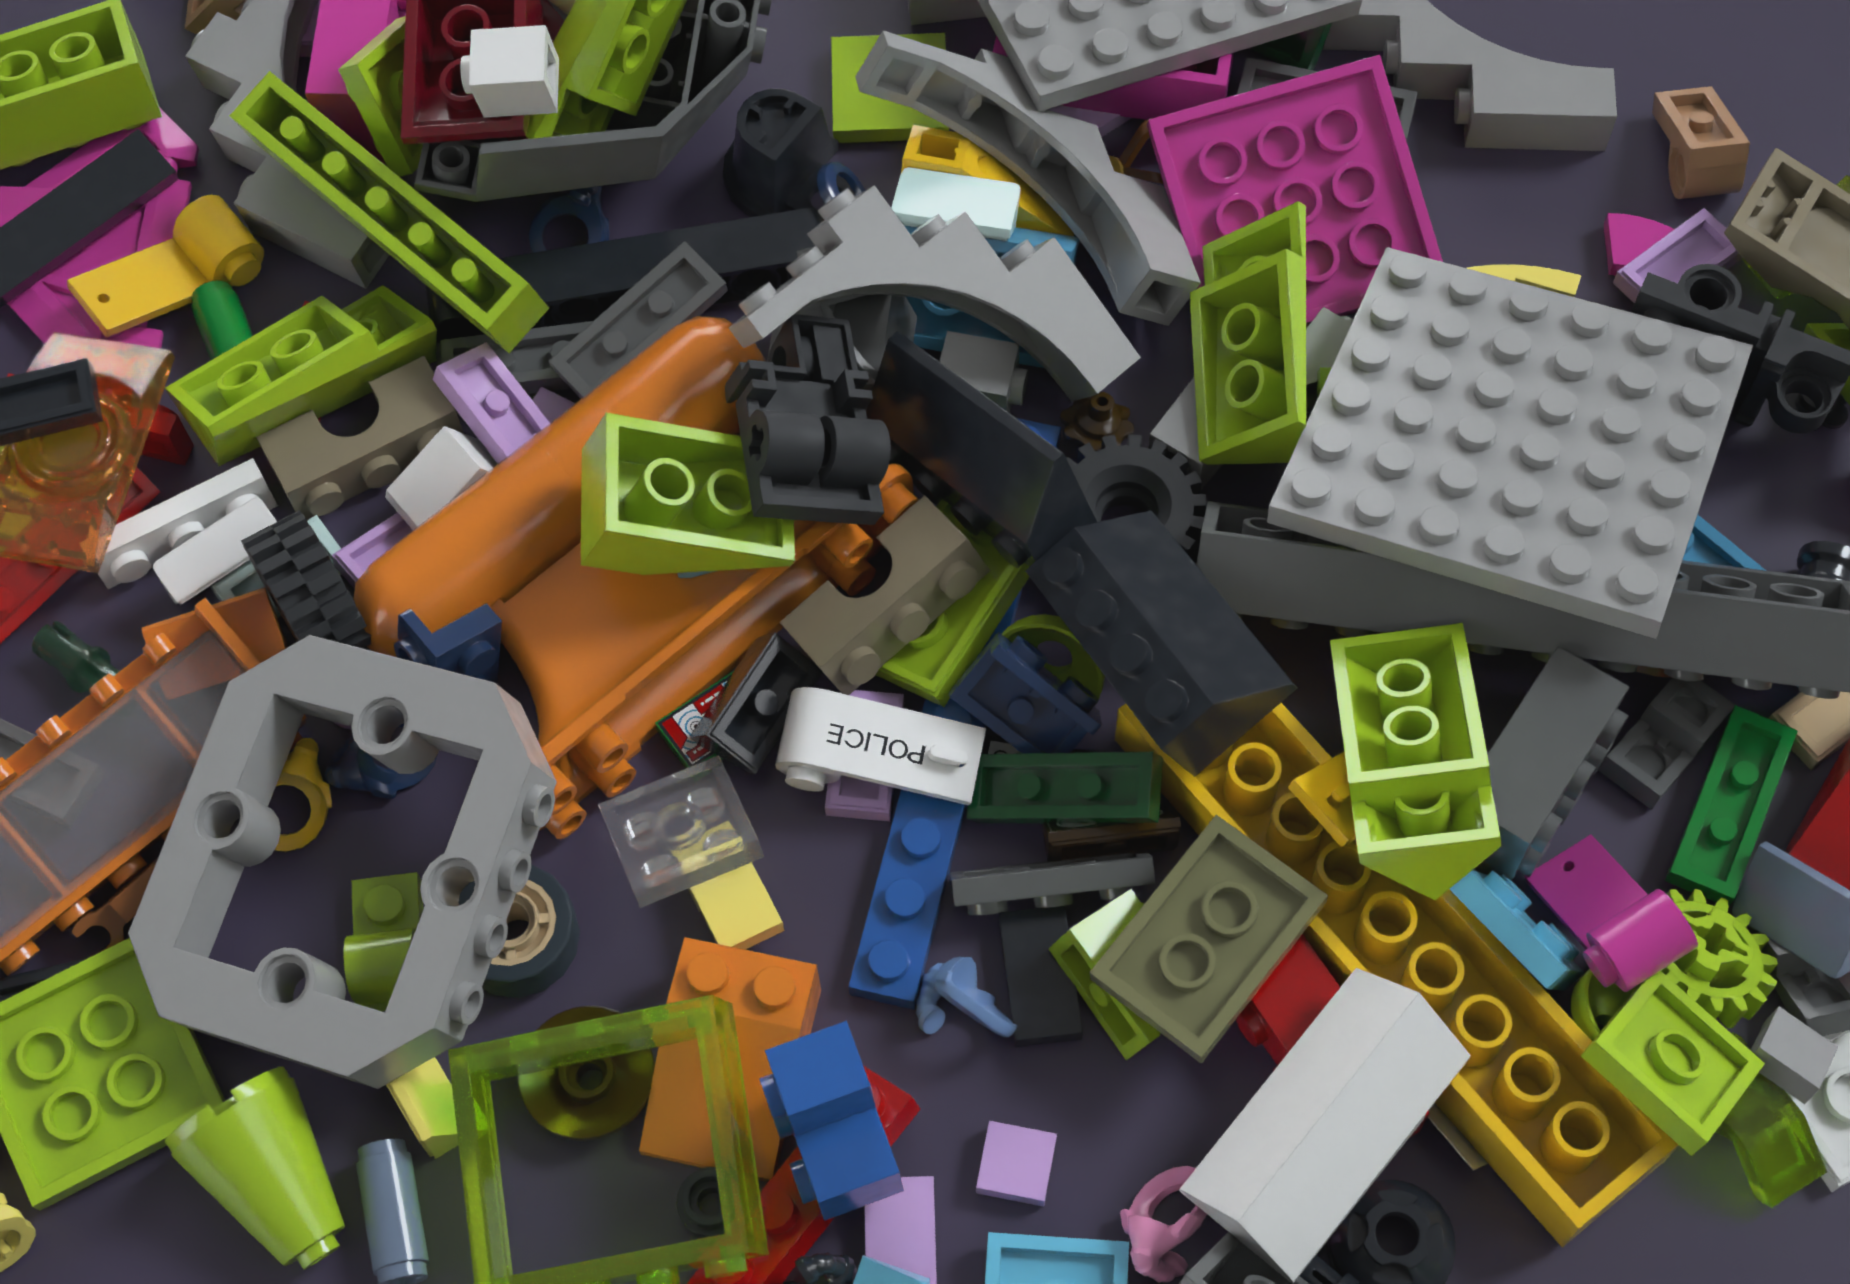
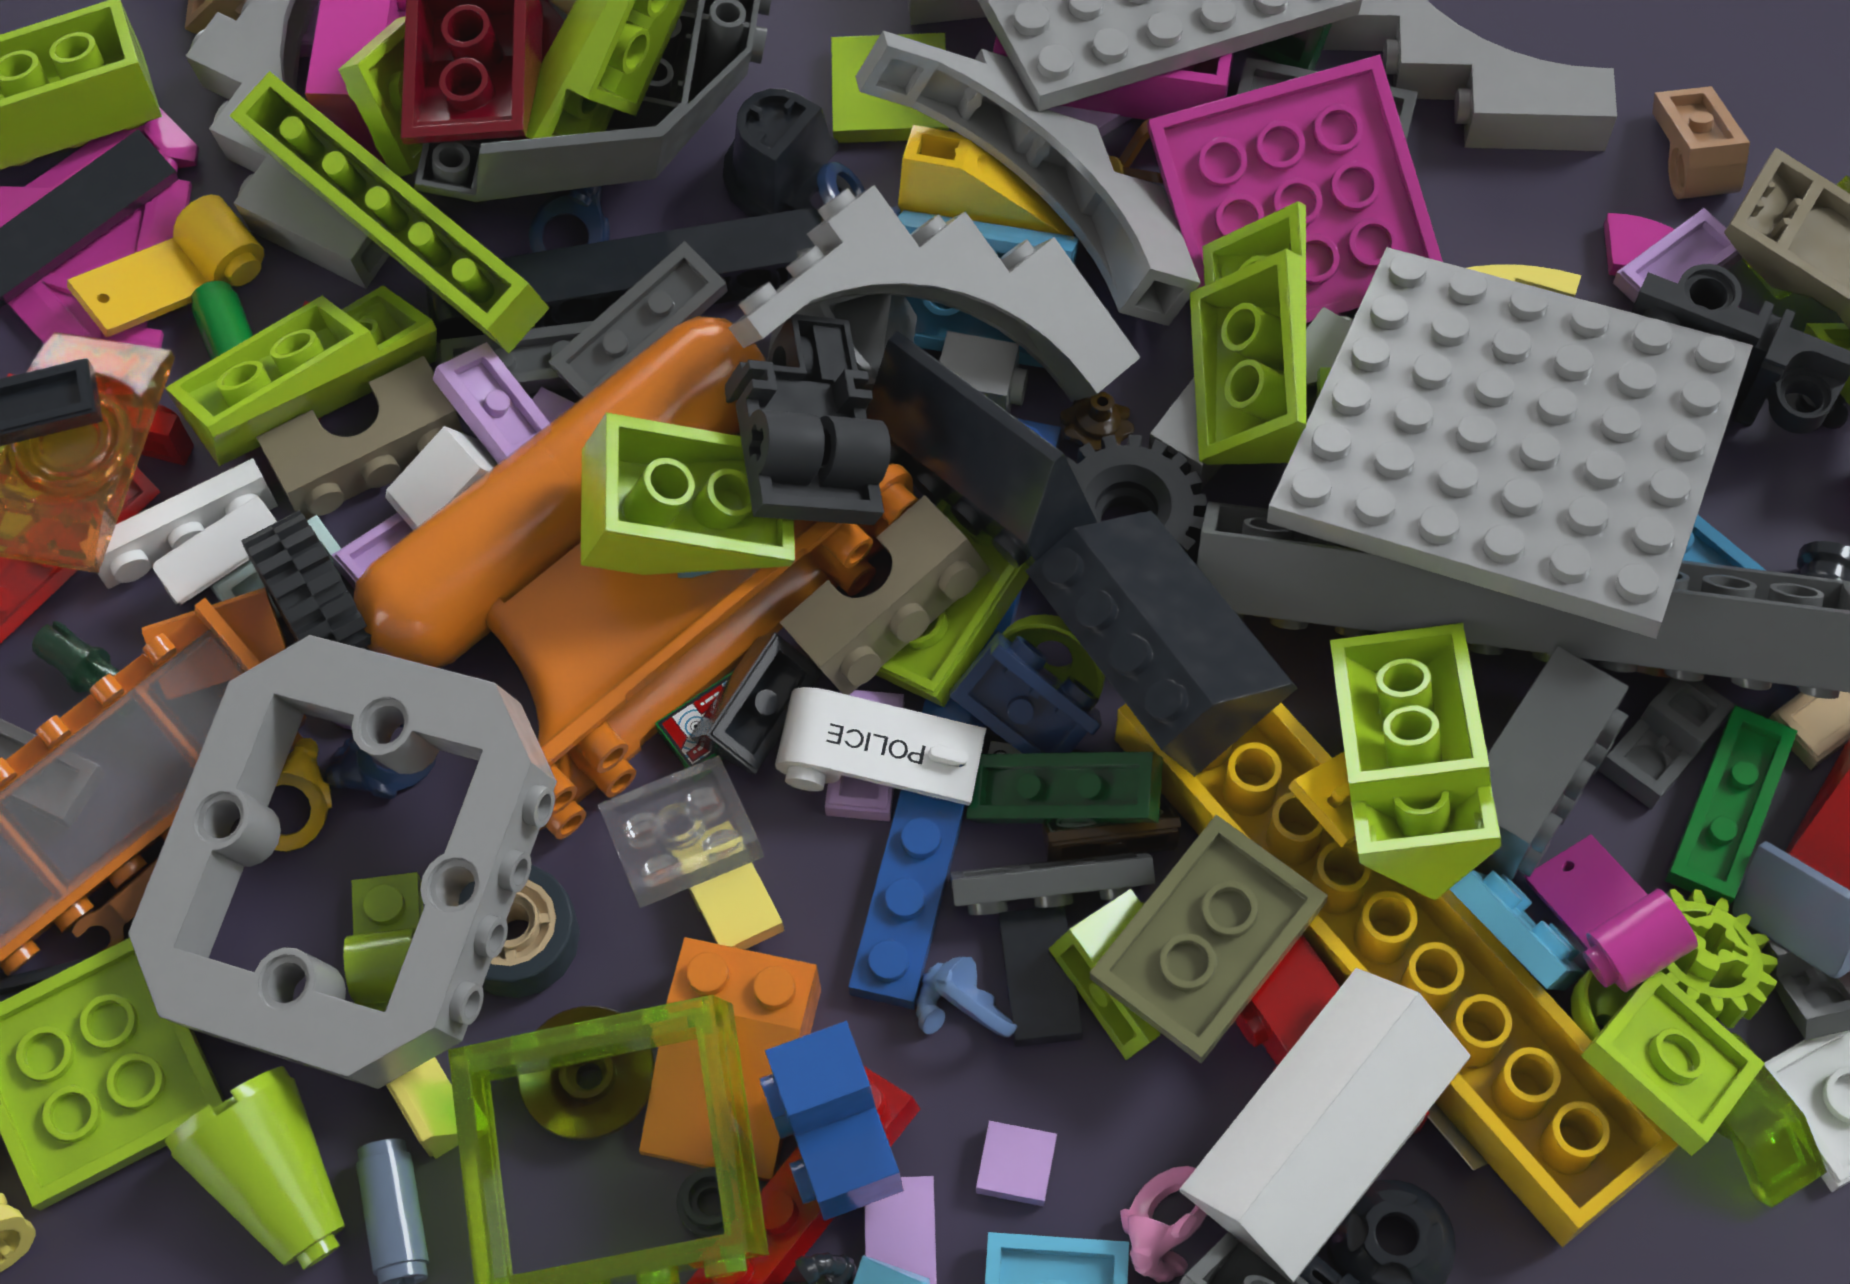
dark blue bracket [394,603,502,685] -> none
white brick [460,25,559,118] -> none
light aqua slope [891,167,1021,241] -> none
light grey tile [1751,1006,1838,1104] -> none

